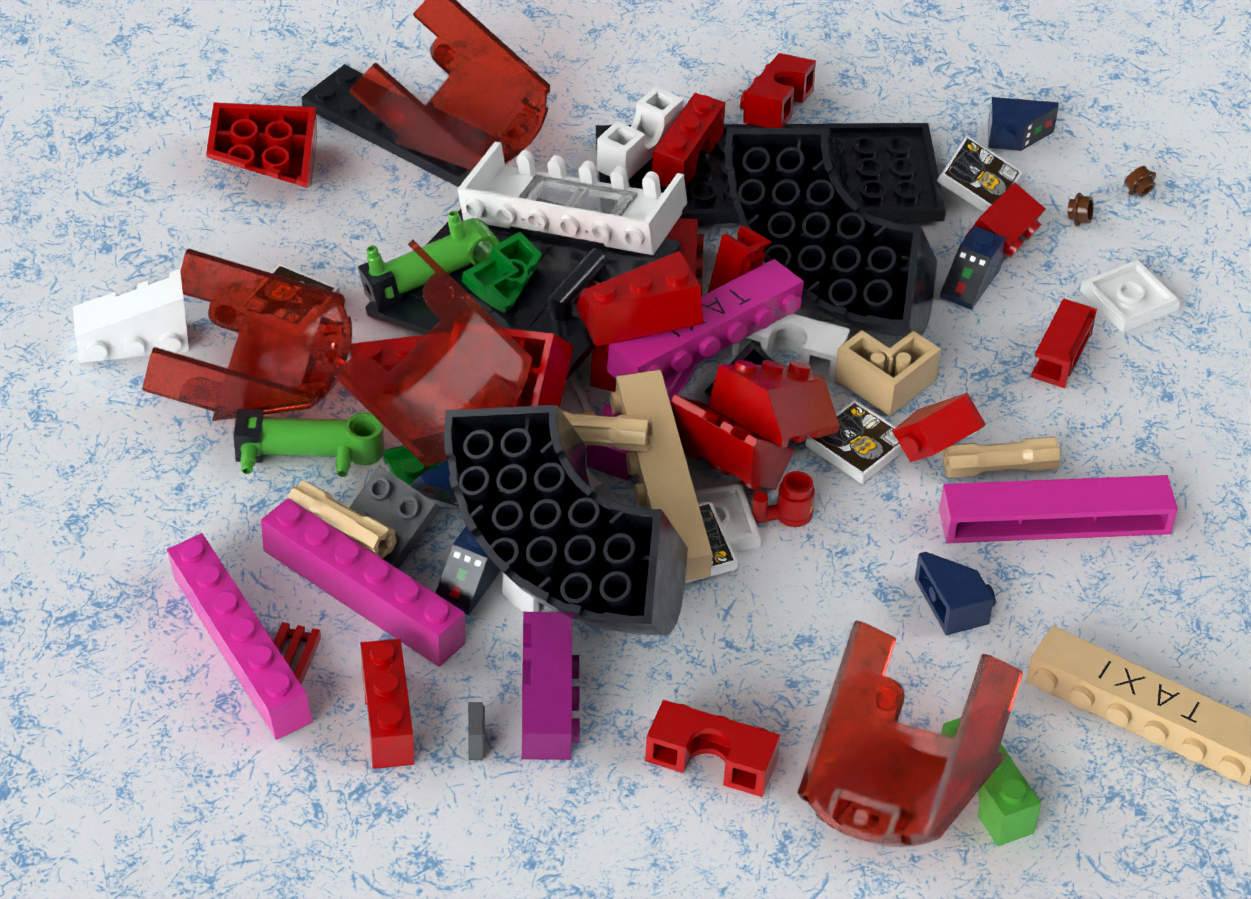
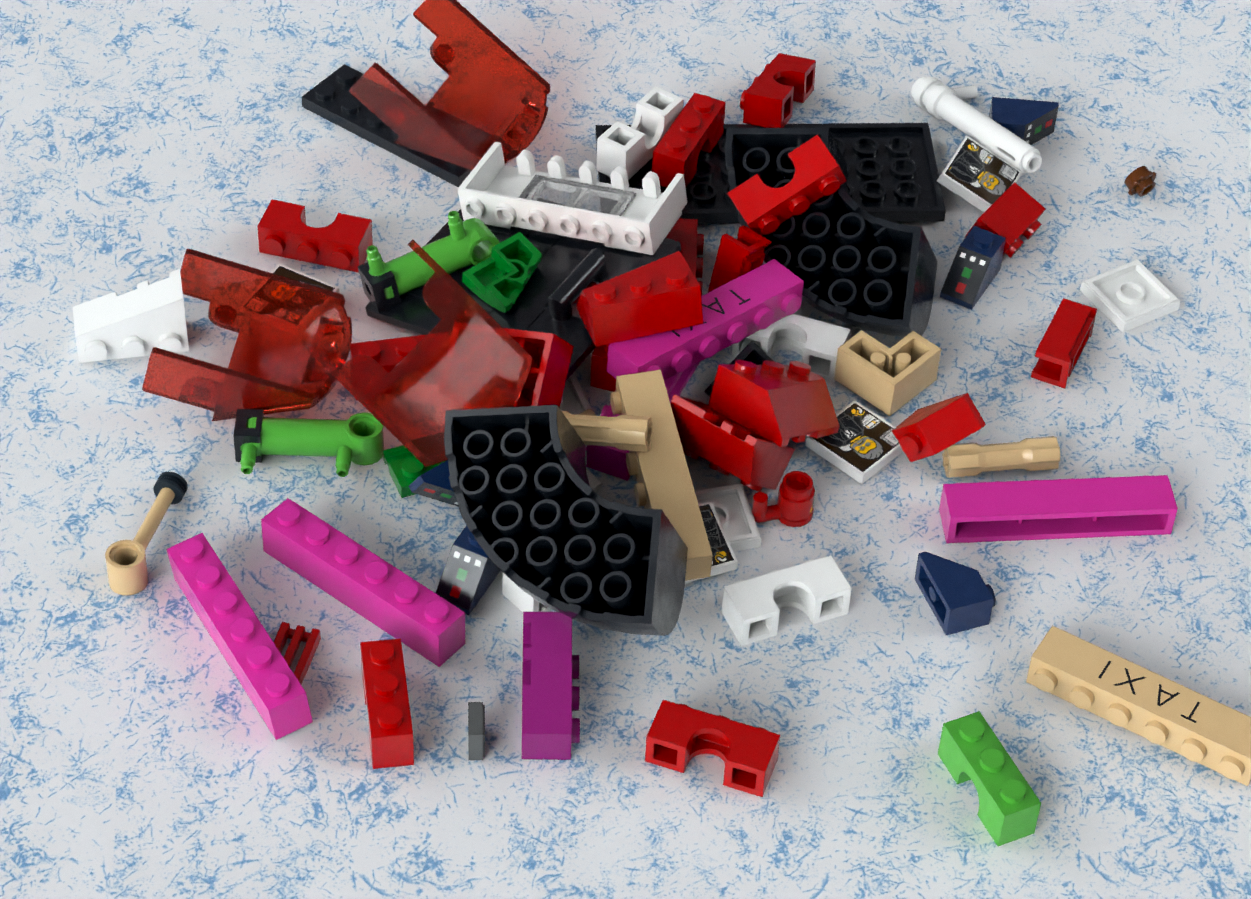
red wedge [206,102,317,188] -> none
tan axle [288,480,397,559] -> none
dark grey plate [349,465,441,569] -> none
clear red windscreen [797,620,1023,847] -> none
reddish brown plate [1067,193,1094,226] -> none
none -> tan piece [105,471,188,595]
none -> red arch [257,199,373,273]
none -> white arch [722,555,852,646]
none -> red arch [727,134,847,236]
none -> white cylinder [911,76,1042,173]

